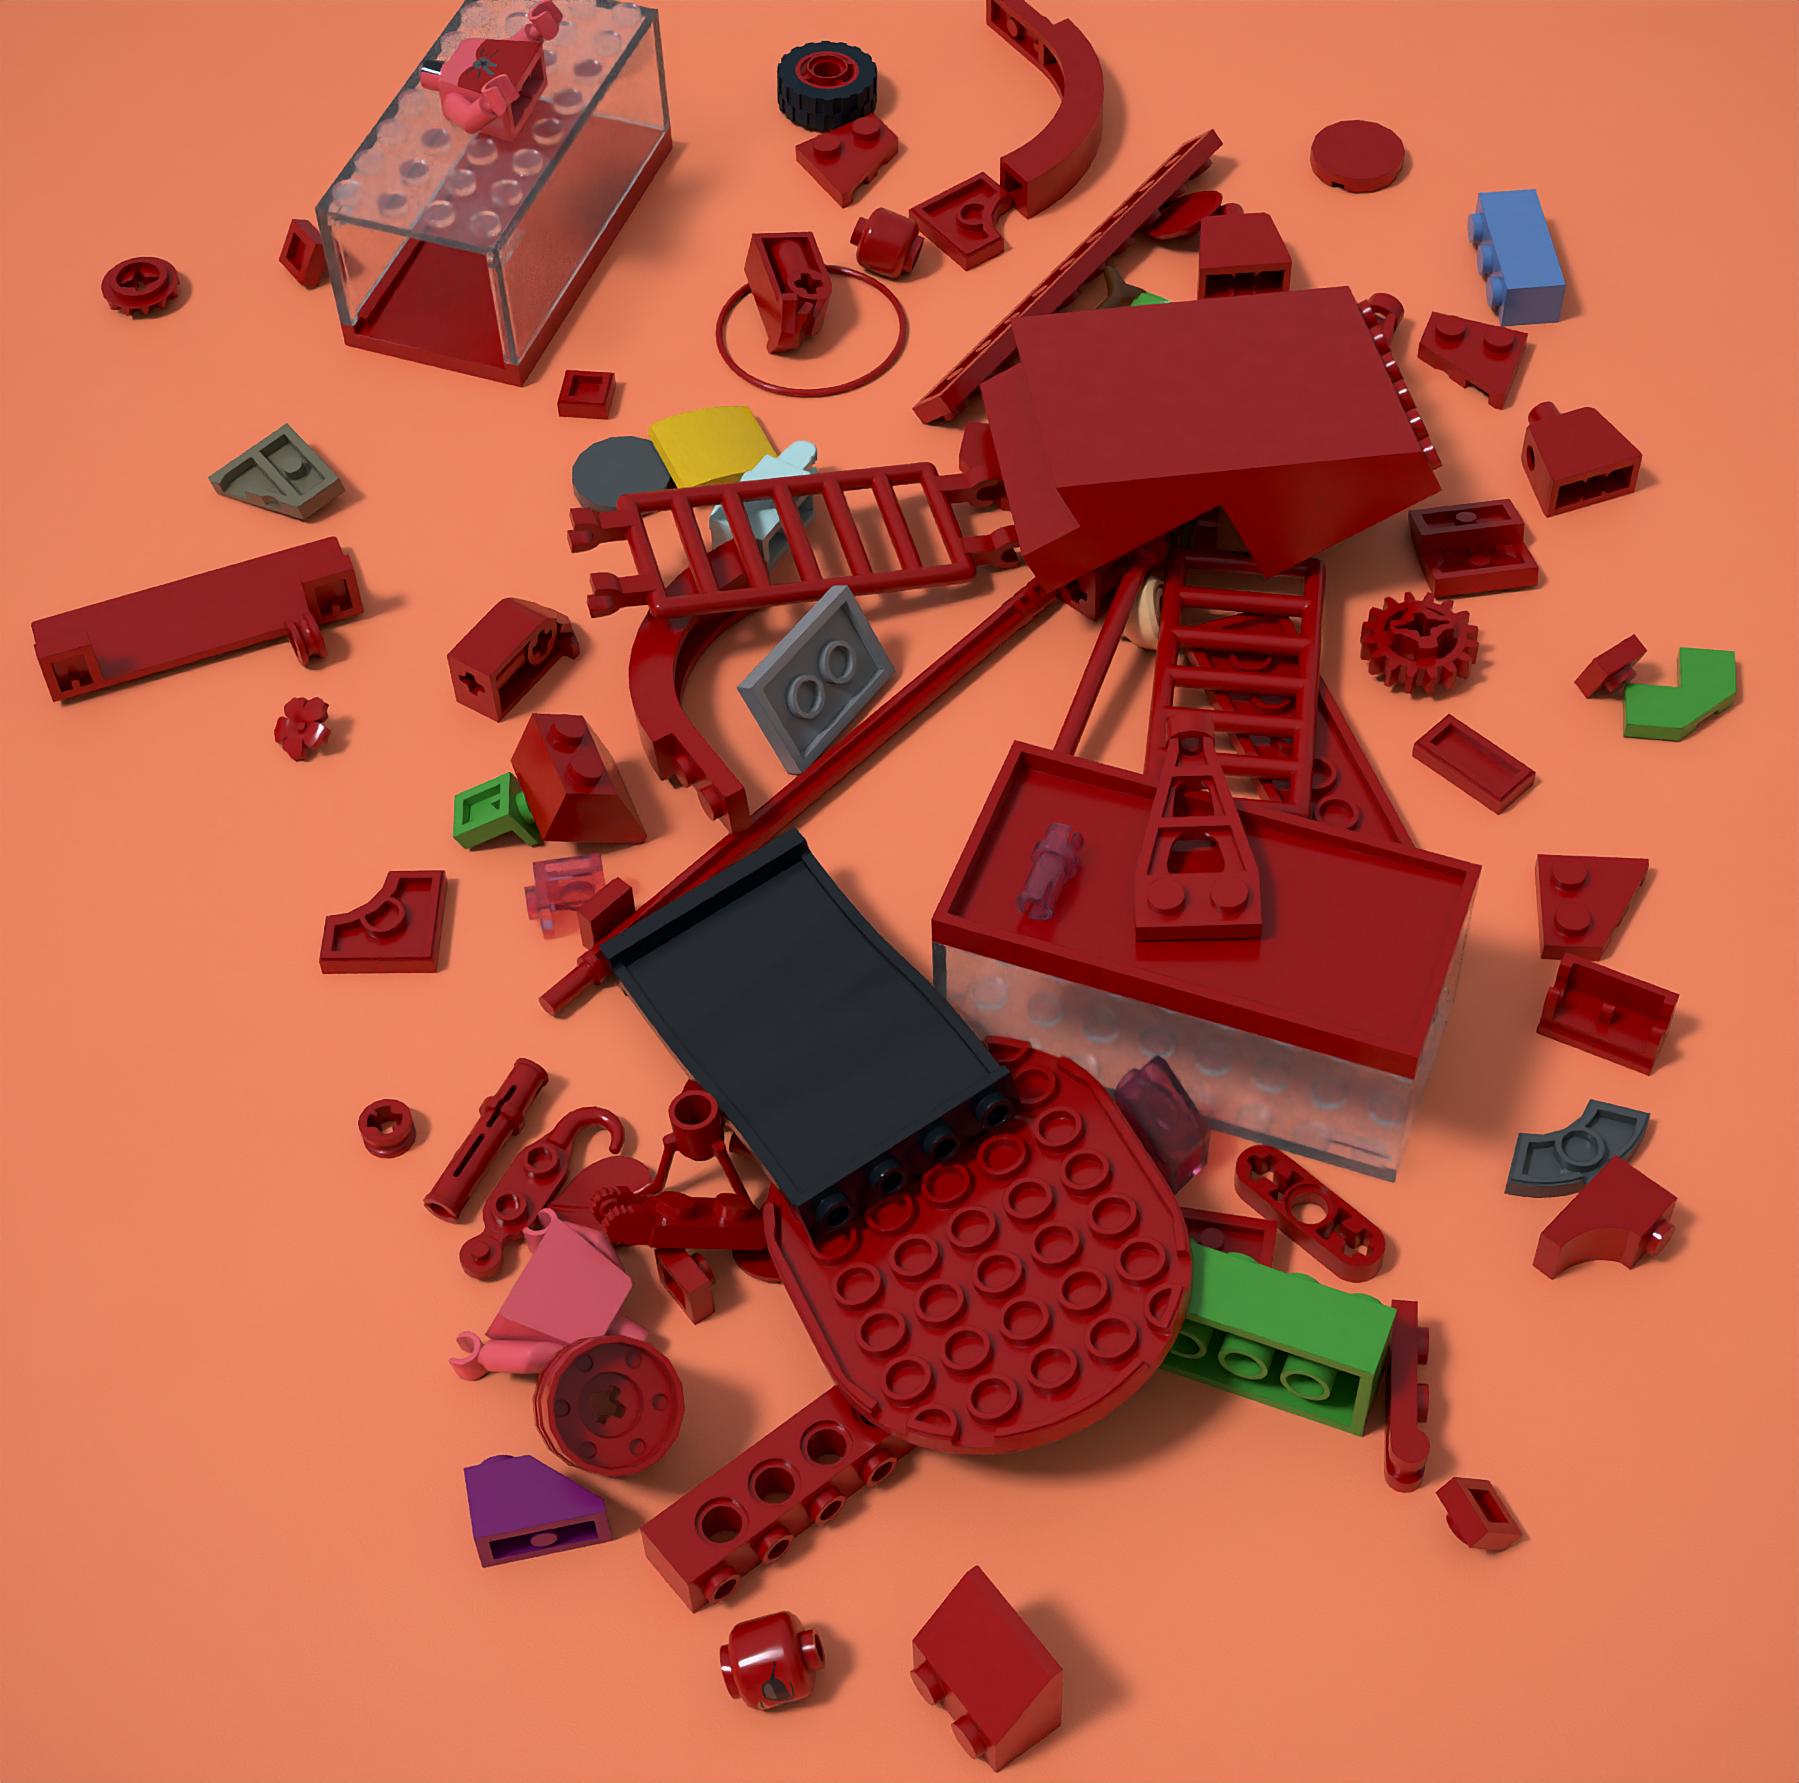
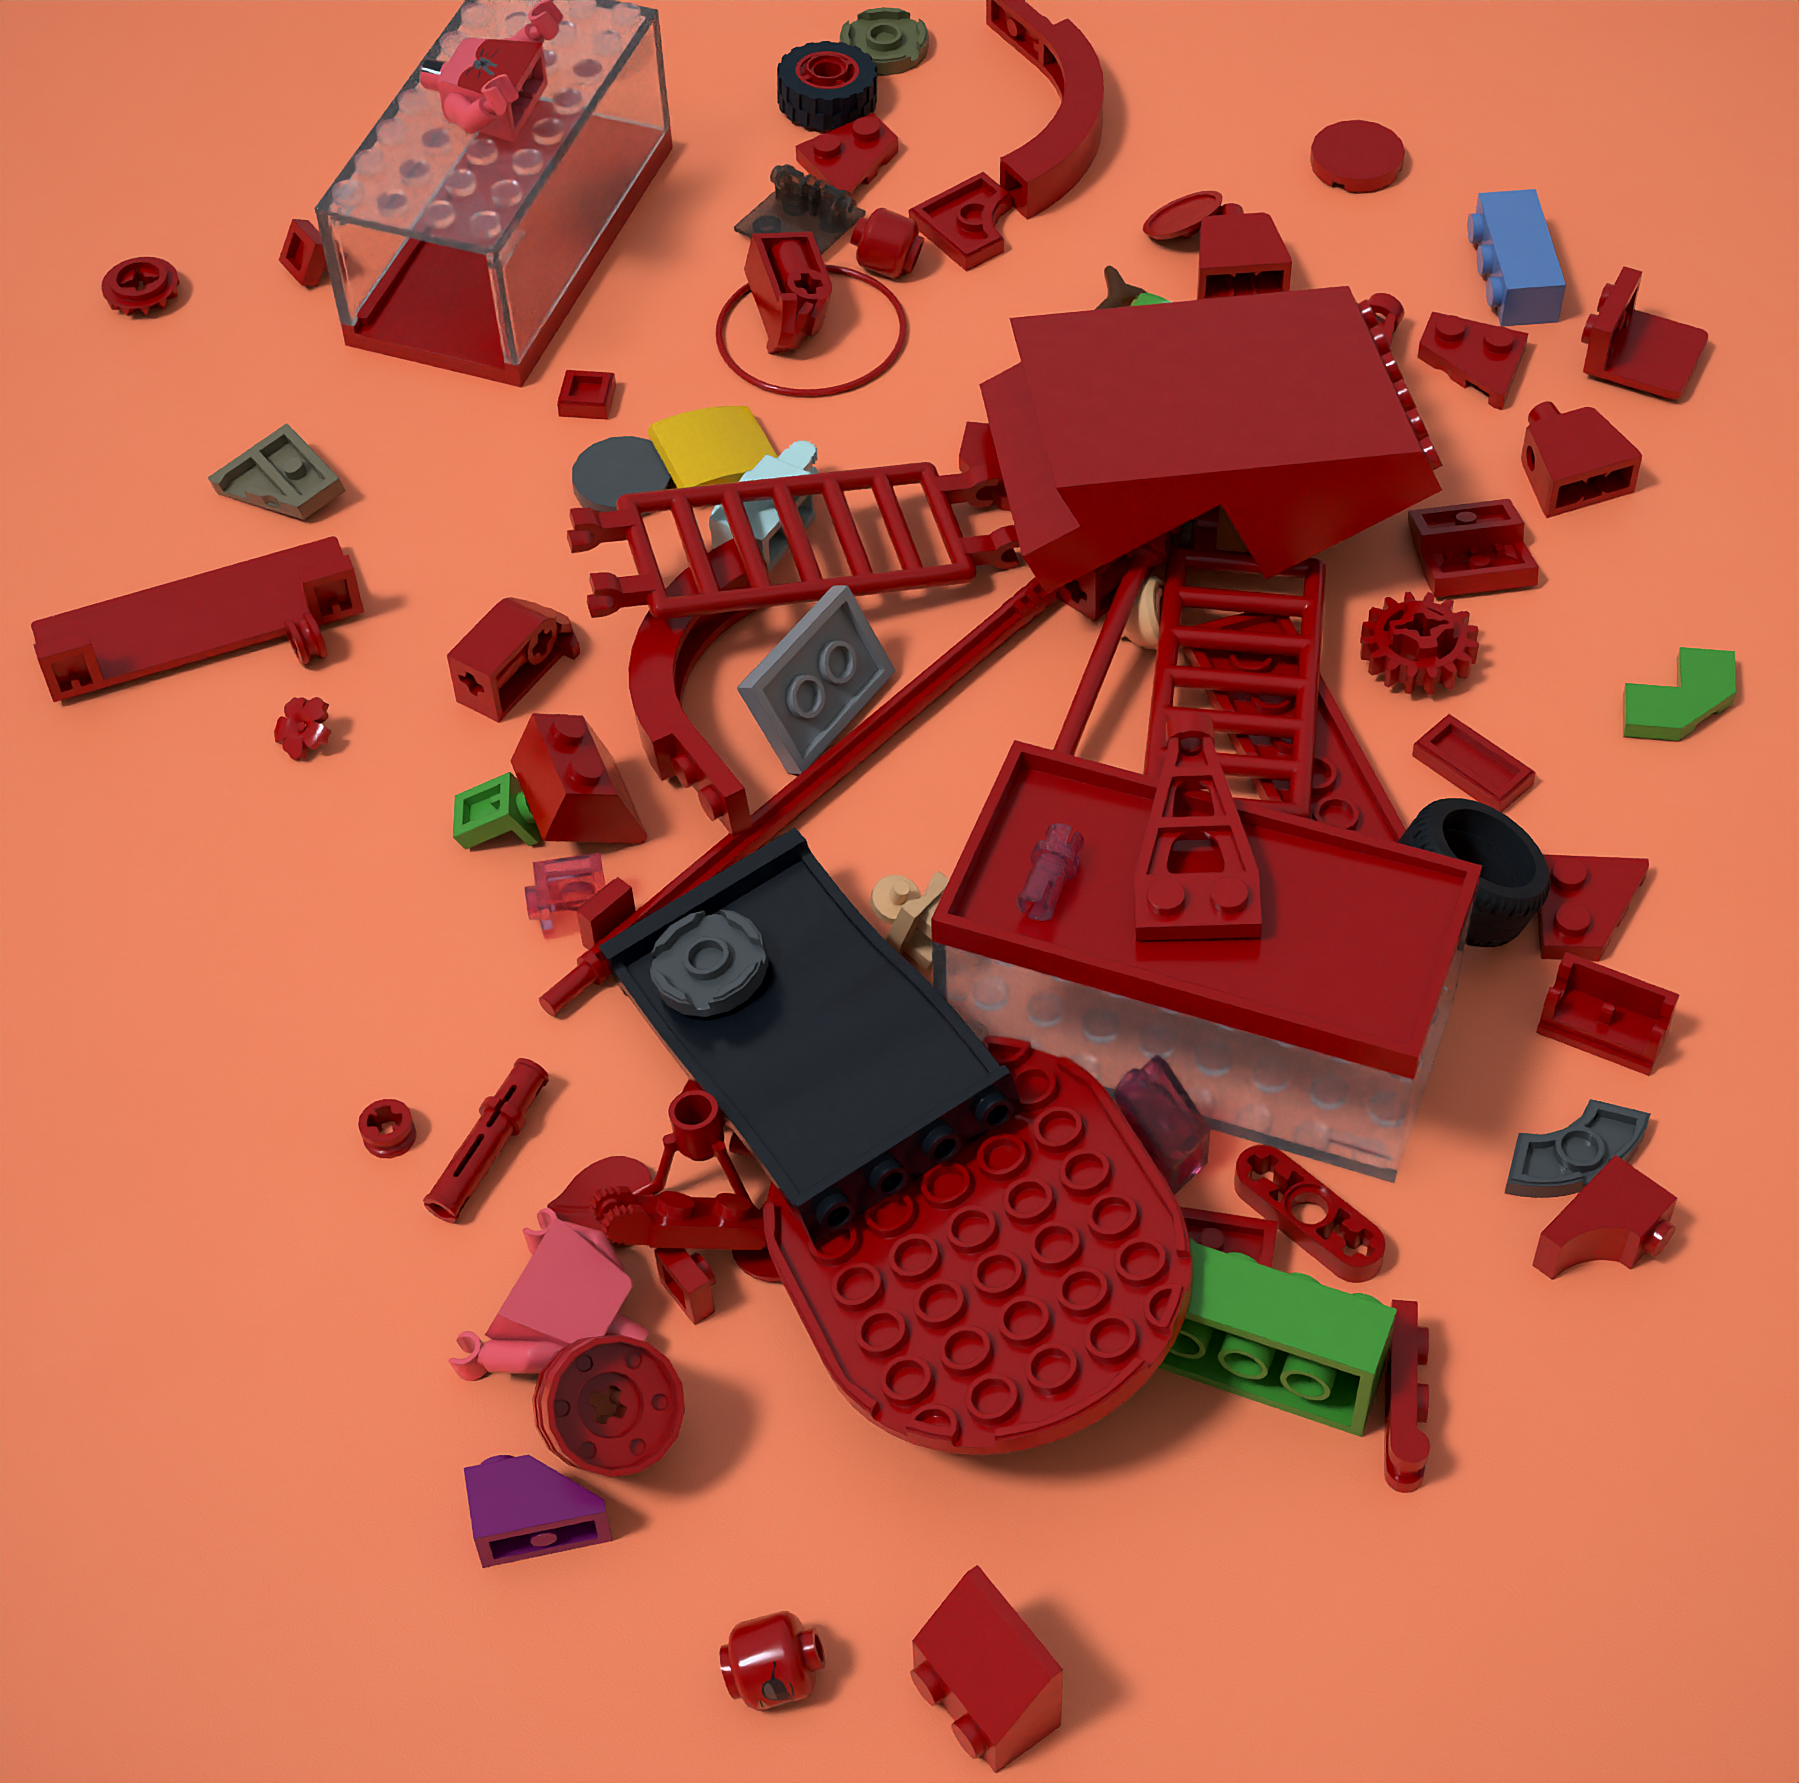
red tile [319,870,448,974] -> none
red piece [459,1106,625,1279] -> none
red brick [640,1385,925,1614] -> none
red plate [912,129,1223,424] -> none
red plate [1435,1477,1523,1551] -> none
red plate [1574,634,1648,698] -> none
none -> dark grey tile [650,910,768,1017]
none -> clear smoke hinge [734,164,866,255]
none -> olive tile [839,7,929,76]
none -> light nougat hips [870,870,949,970]
none -> black tyre [1397,798,1551,948]
none -> red bracket [1581,266,1709,399]

